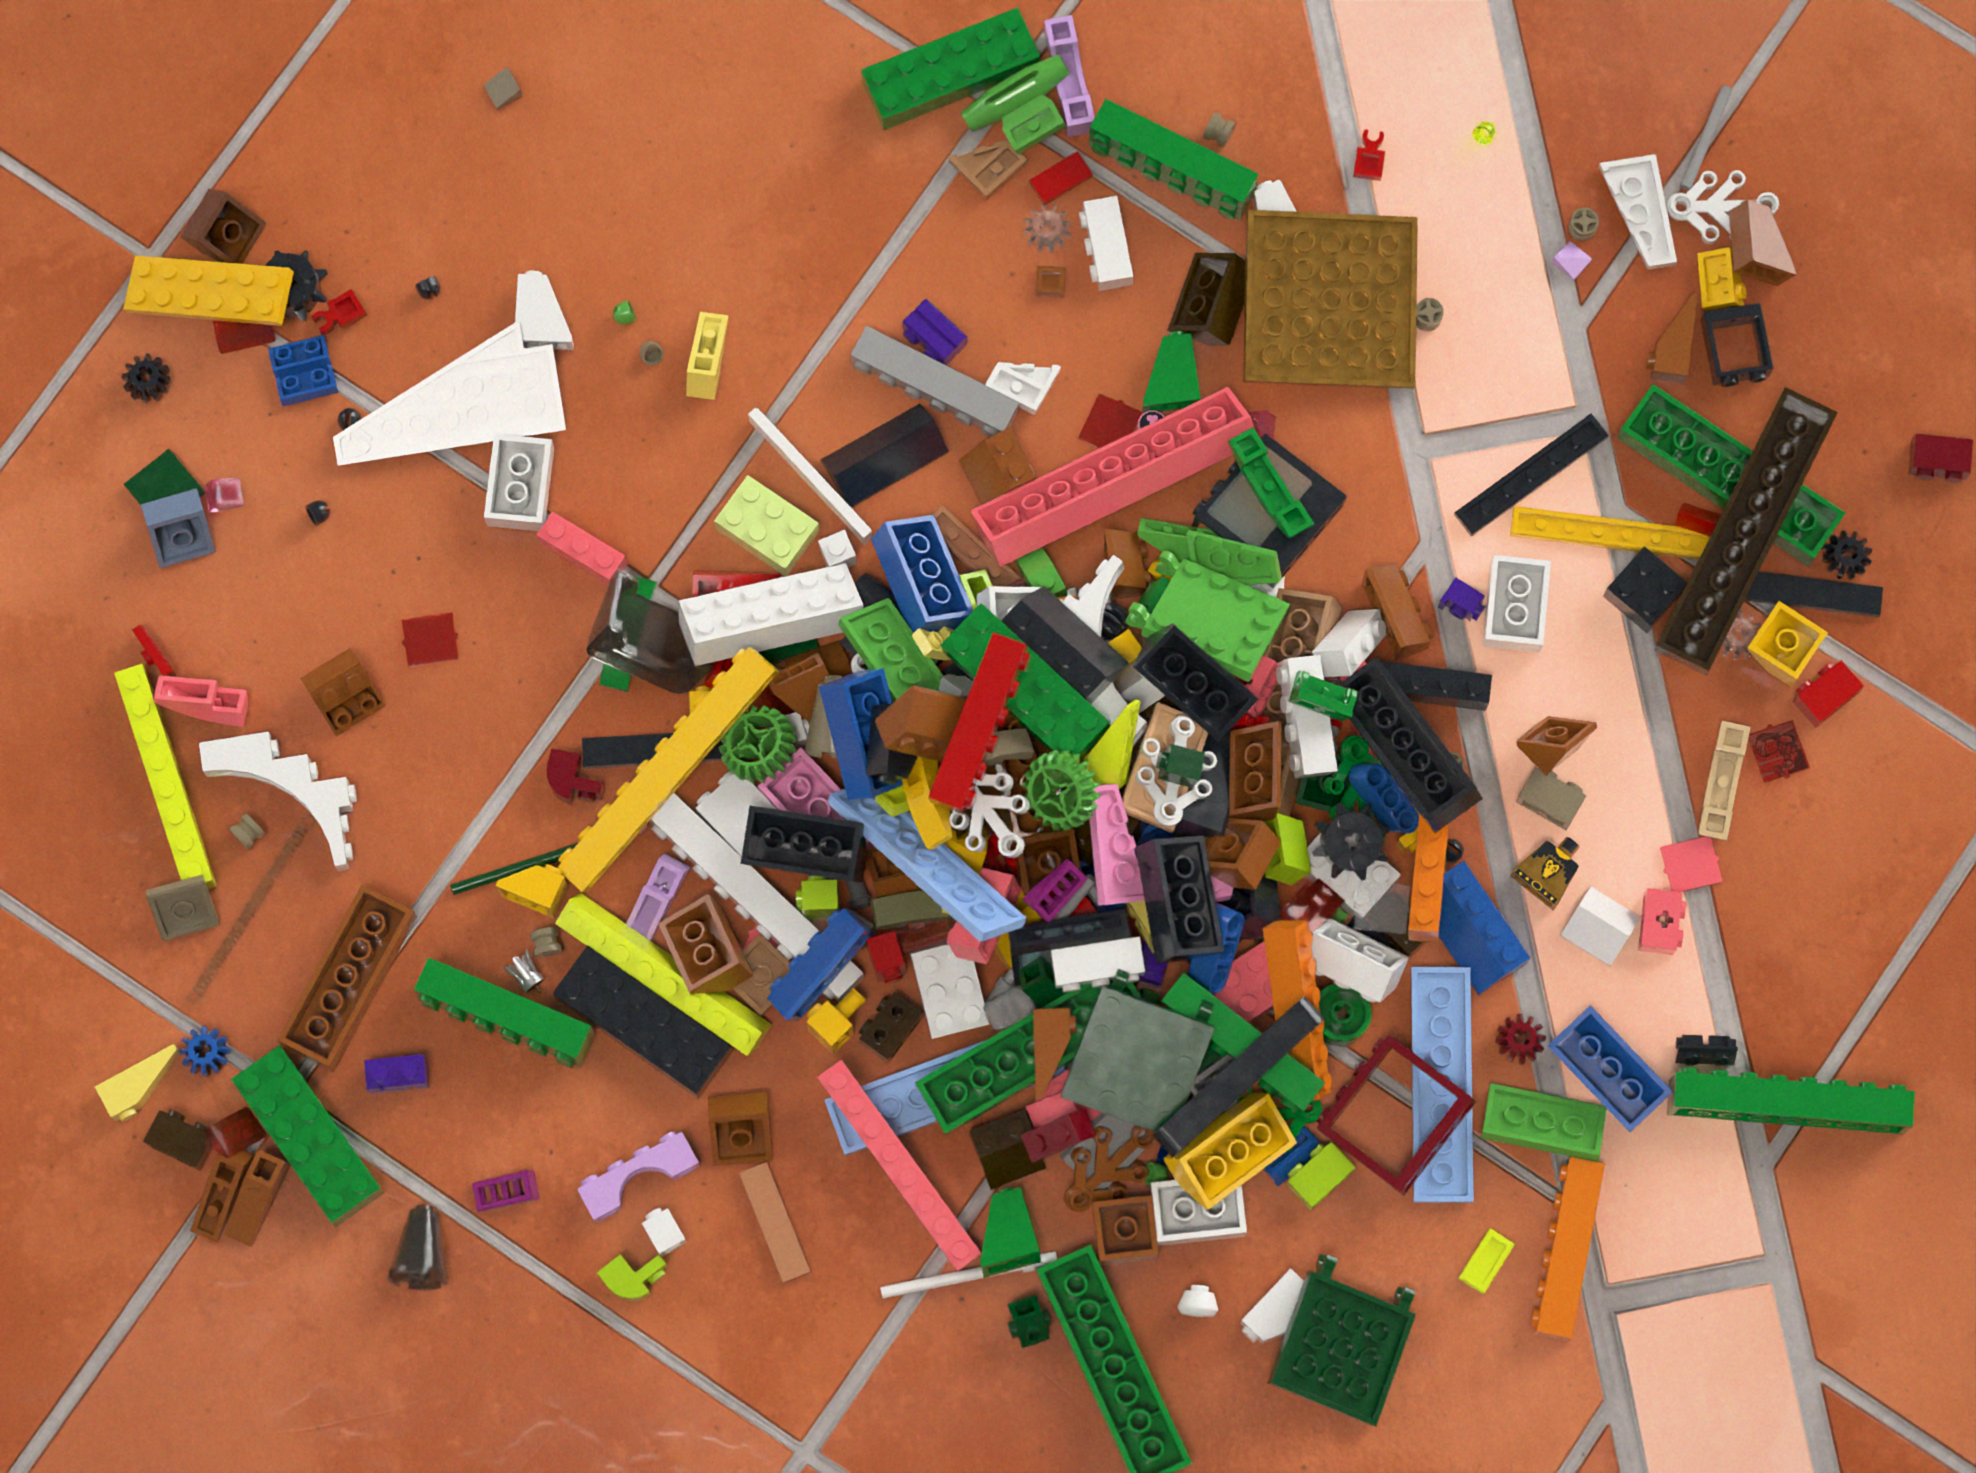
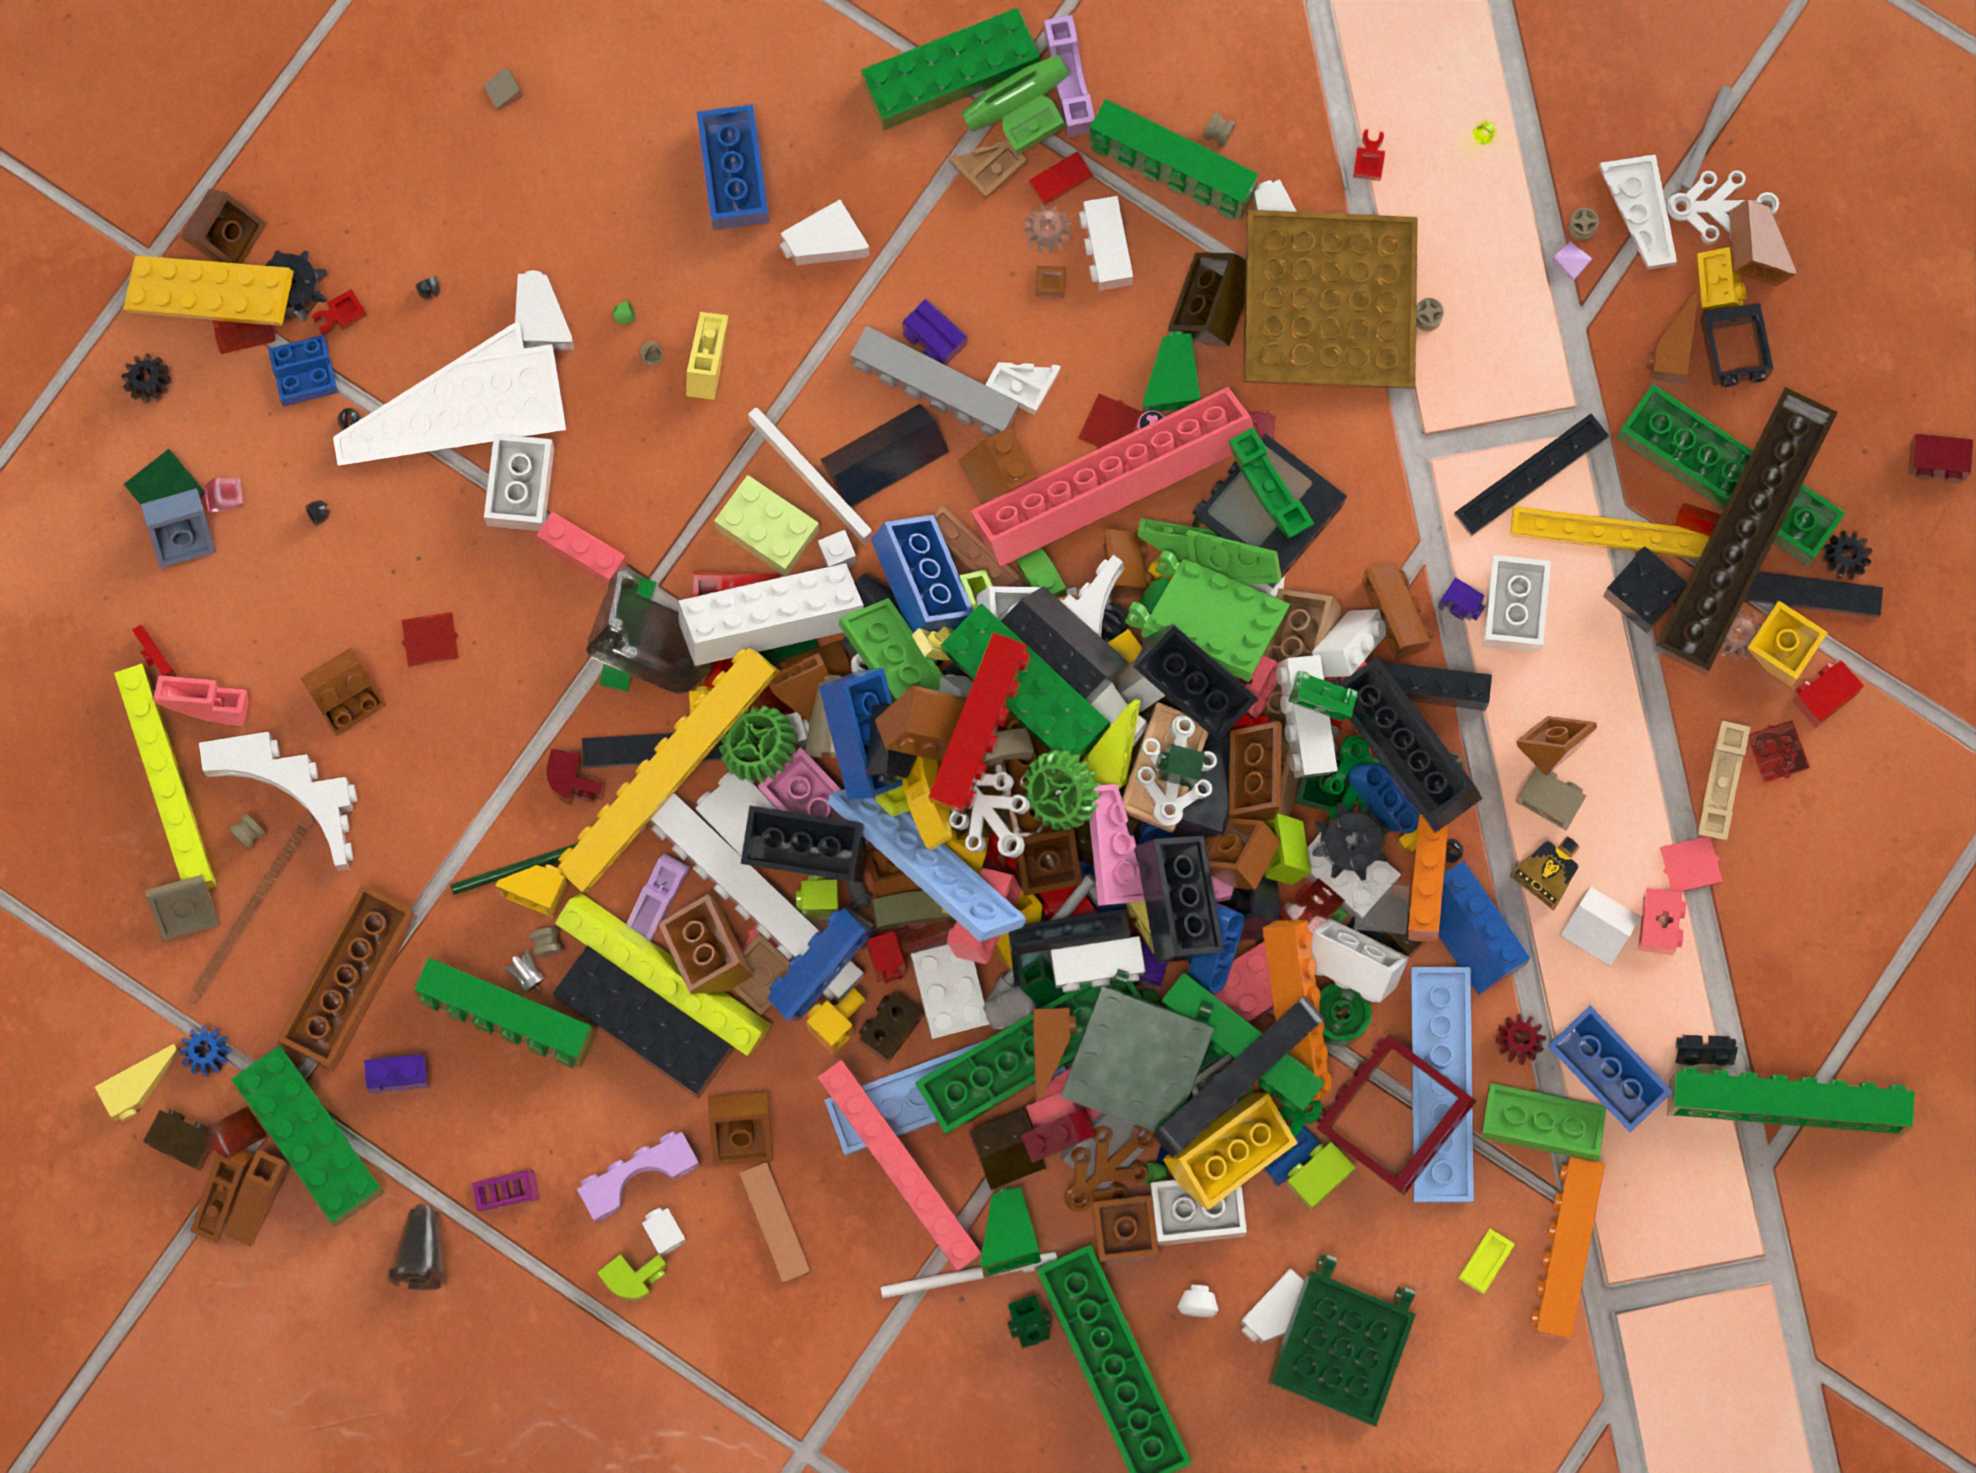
magenta slope [1022,859,1088,923] -> none
none -> blue brick [697,104,769,230]
none -> white slope [779,200,870,265]

